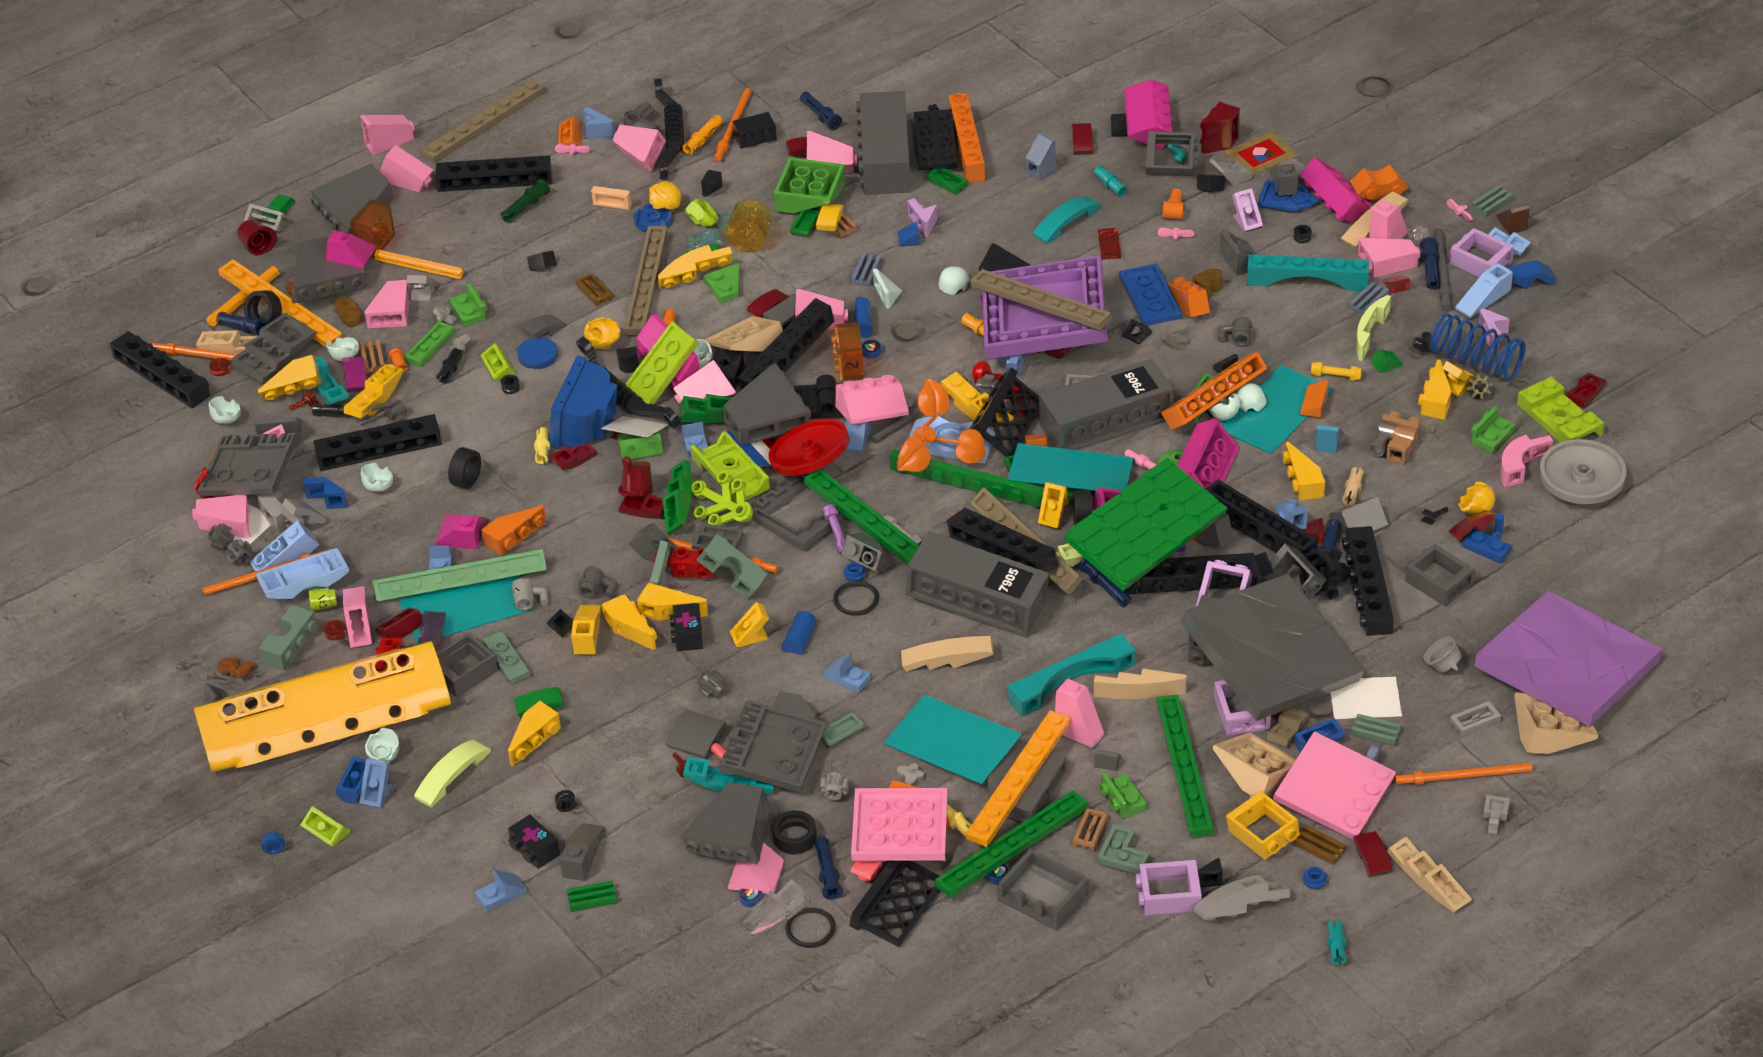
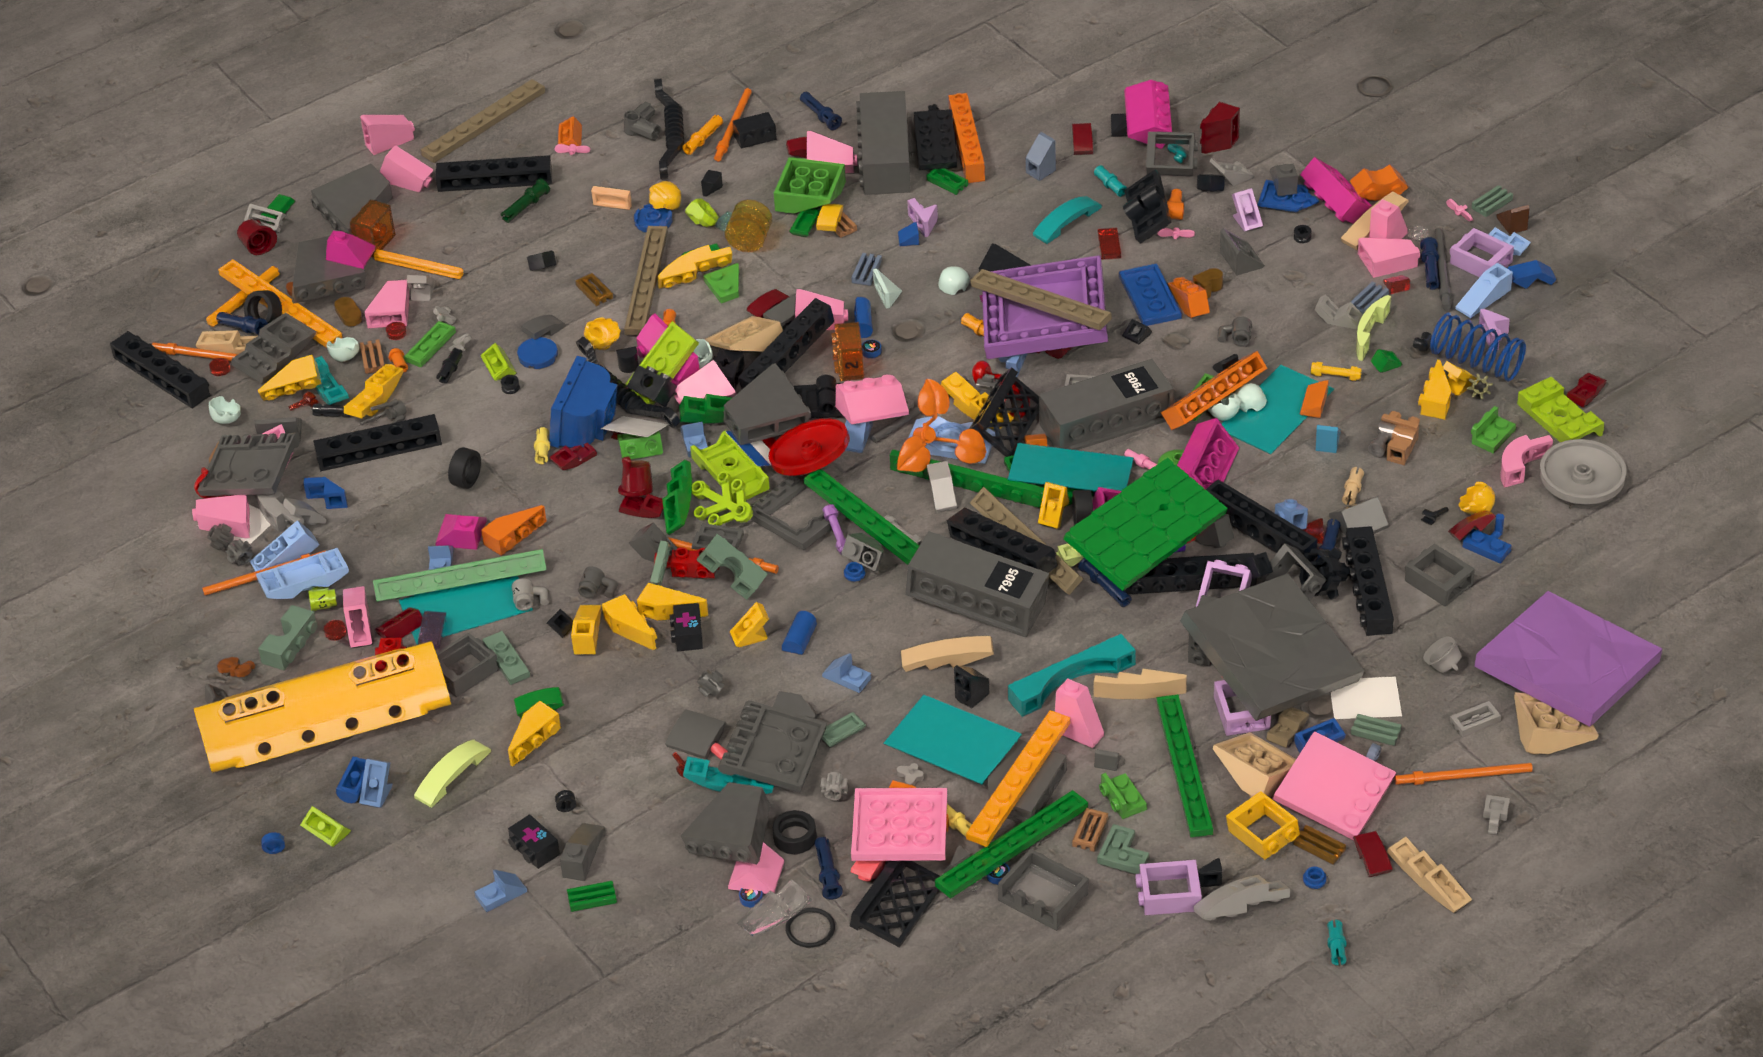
magenta slope [342,357,366,392] -> none
light aqua hair [361,463,393,492] -> none
light aqua hair [365,728,400,762] -> none
bright green bracket [449,283,487,327] -> none
medium blue slope [582,106,616,139] -> none
bright pink slope [613,125,666,172] -> none
clear light blue plate [686,228,722,251] -> none
black tyre [833,581,879,615] -> none
sticker [1225,131,1298,174] -> none
teal arch [1247,254,1369,291] -> none
yellow slope [1282,442,1325,501] -> none
none -> clear red tile [386,322,407,340]
none -> black brick [626,365,677,407]
none -> slope [927,461,957,512]
none -> black slope [954,665,990,709]
none -> black plate [1123,169,1172,244]
none -> light grey slope [1315,294,1363,329]

